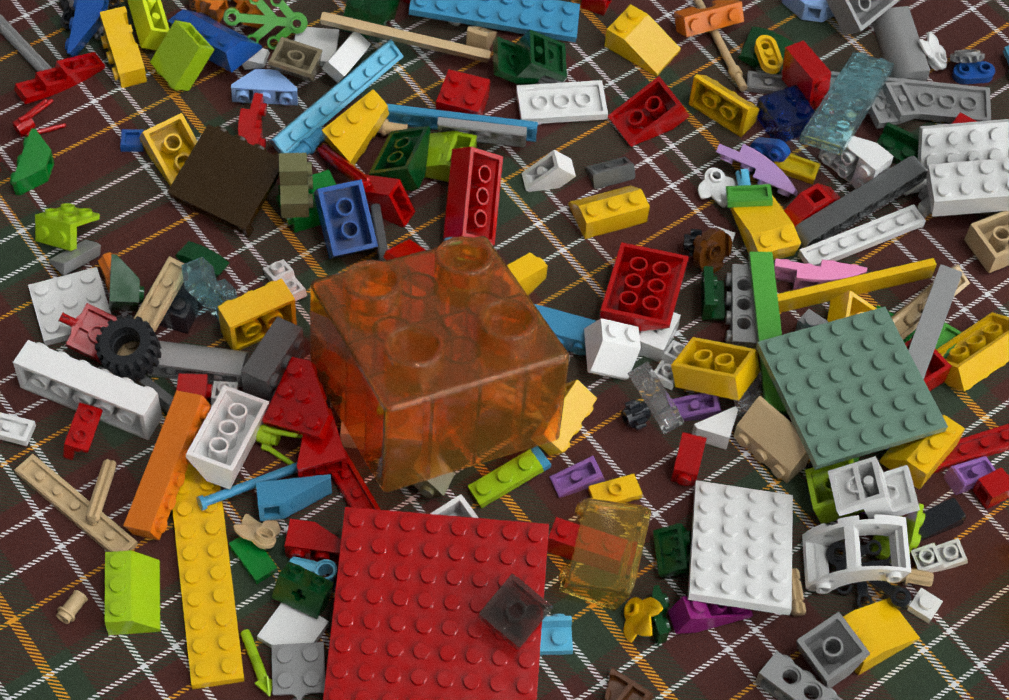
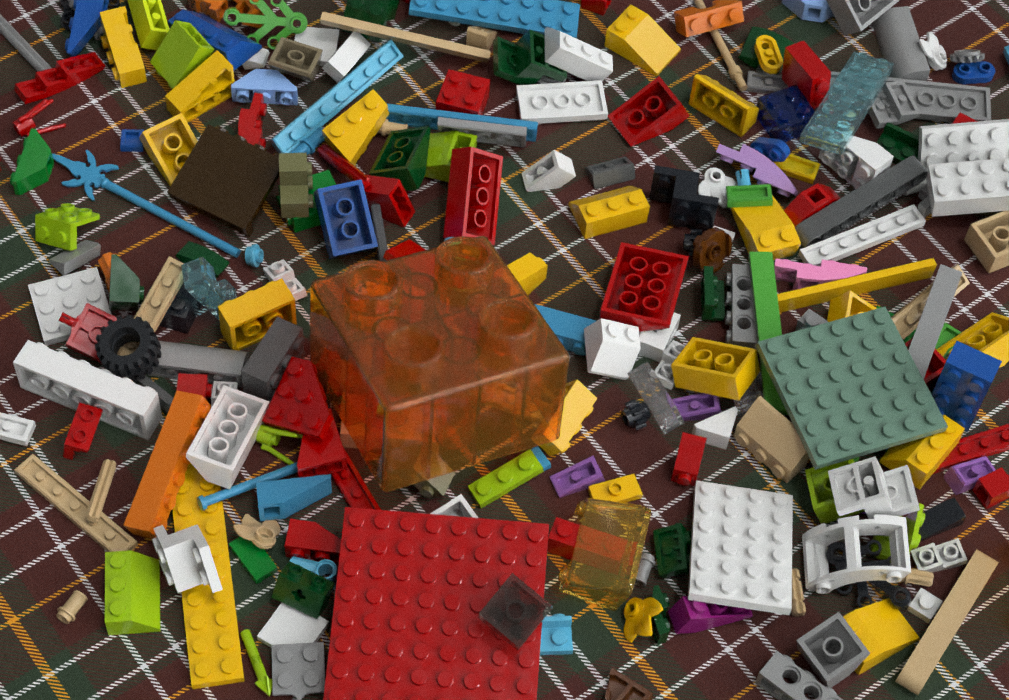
none -> dark azure piece [52,150,241,258]
none -> white bracket [152,524,223,593]
none -> yellow wedge [165,50,235,123]
none -> medium azure plate [245,244,264,267]
none -> white slope [545,27,613,81]
none -> light grey pin [631,553,656,587]
none -> black bracket [649,165,719,231]
none -> tan beam [895,549,999,696]
none -> blue brick [931,341,1002,432]

